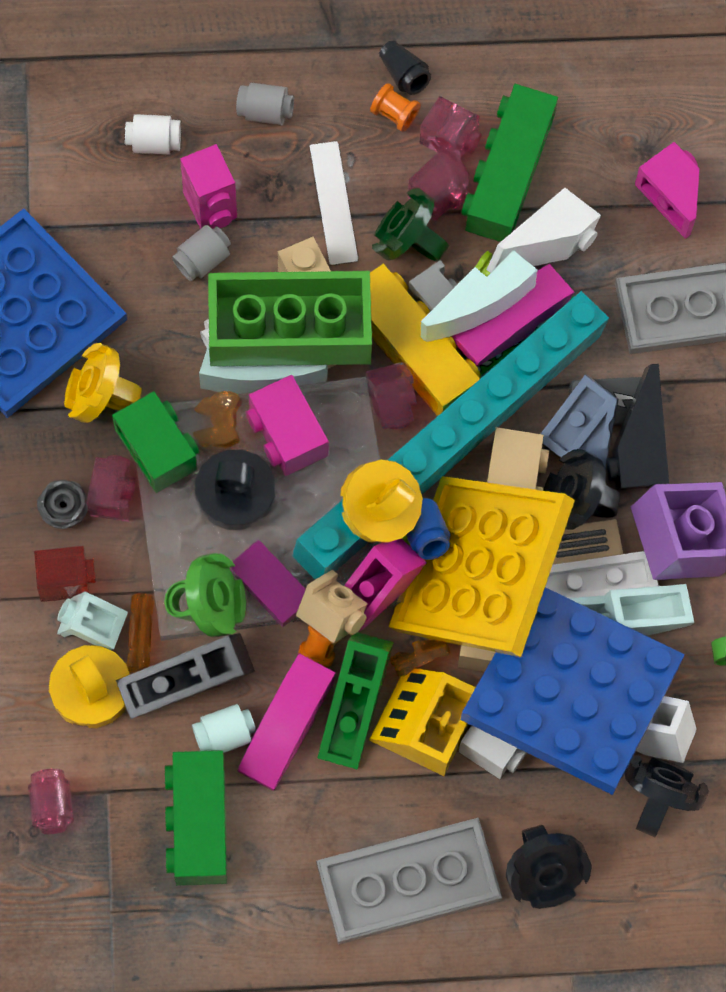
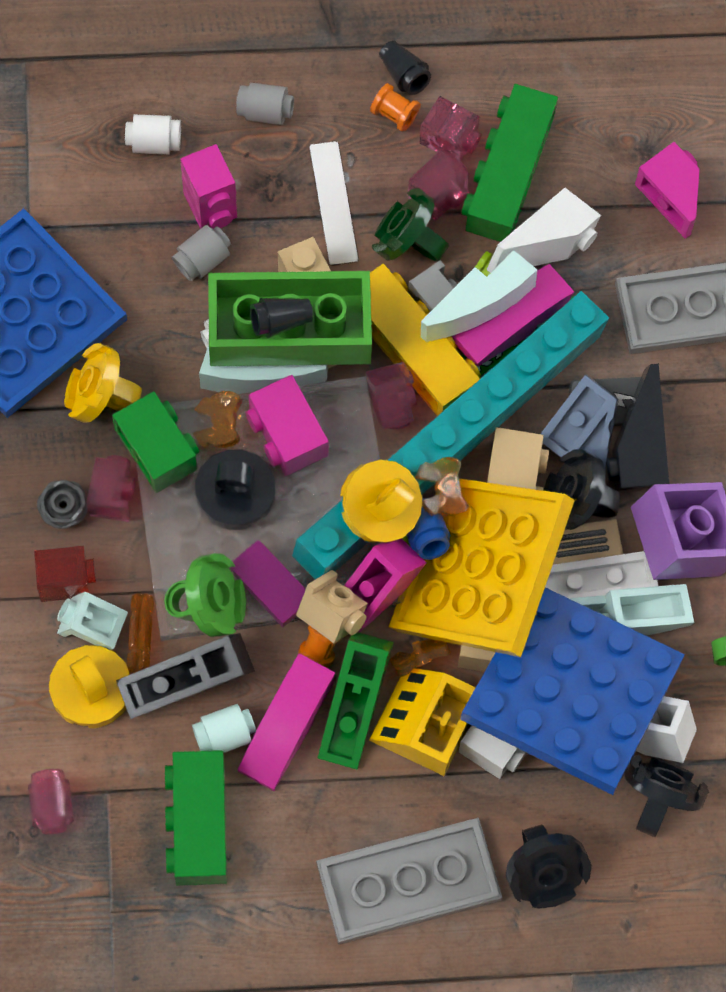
none -> black cone [250,298,313,338]
none -> clear orange piece [415,457,469,516]

